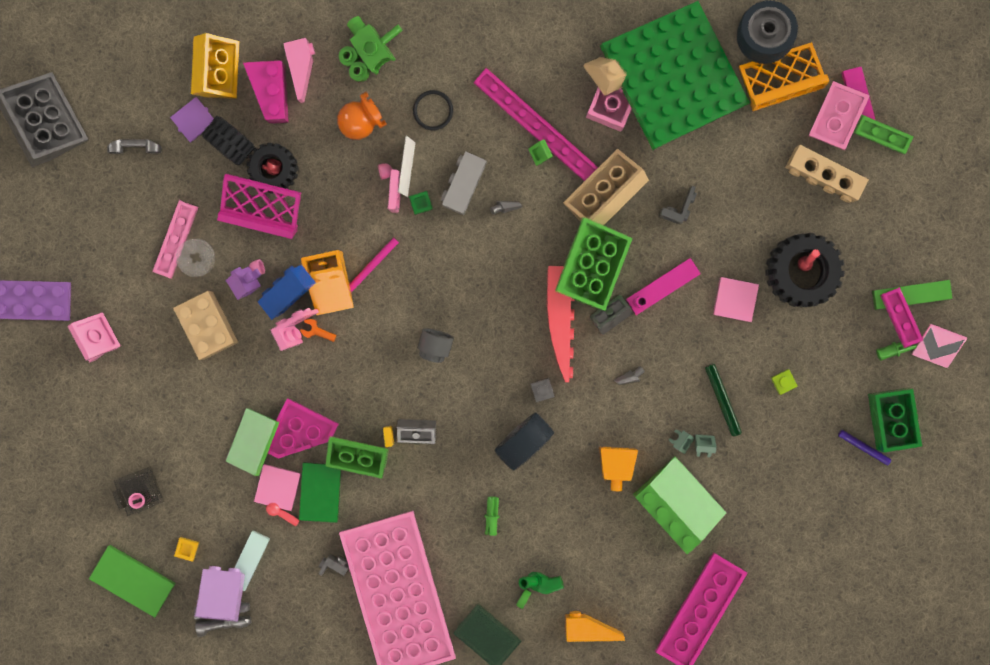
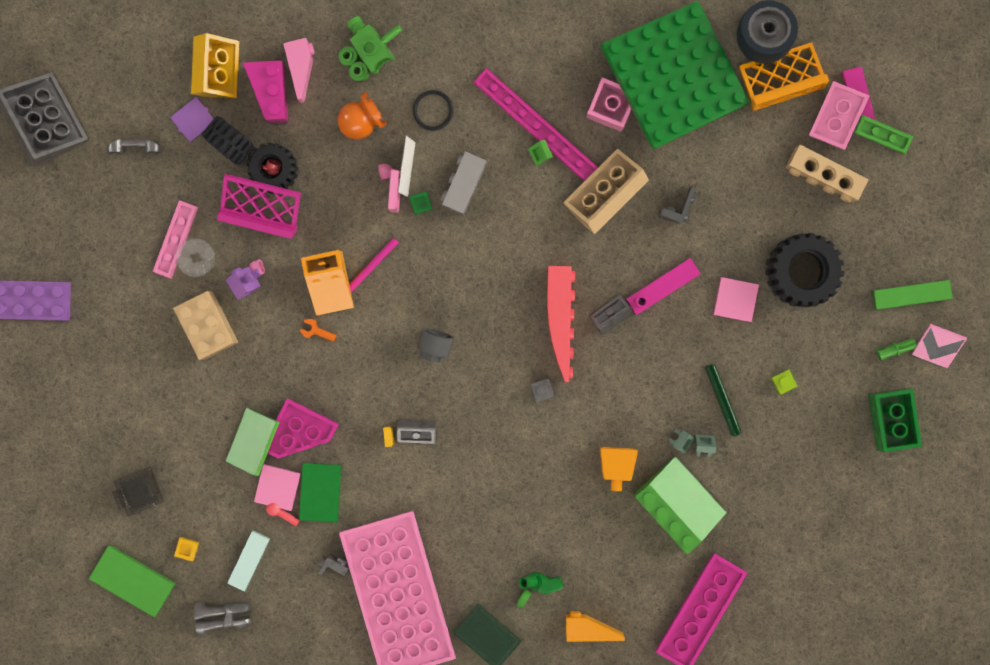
bright pink bracket [67,313,120,363] -> none
bright pink hinge [129,493,145,509] -> none
lavender brick [195,566,245,622] -> none
blue brick [258,265,316,320] -> none
bright pink bracket [271,308,319,351] -> none
bright green slope [326,437,389,478] -> none
bright green axle [484,496,500,536] -> none
flat silver bar [490,201,522,215] -> none
black wheel [494,412,554,471] -> none
bright green slope [555,217,633,311] -> none
tan slope [584,57,626,96] -> none
flat silver bar [614,366,645,385] -> none
coral bar [798,250,820,271] -> none
dark purple bar [838,430,891,466] -> none
dark pink tile [880,287,923,348] -> none

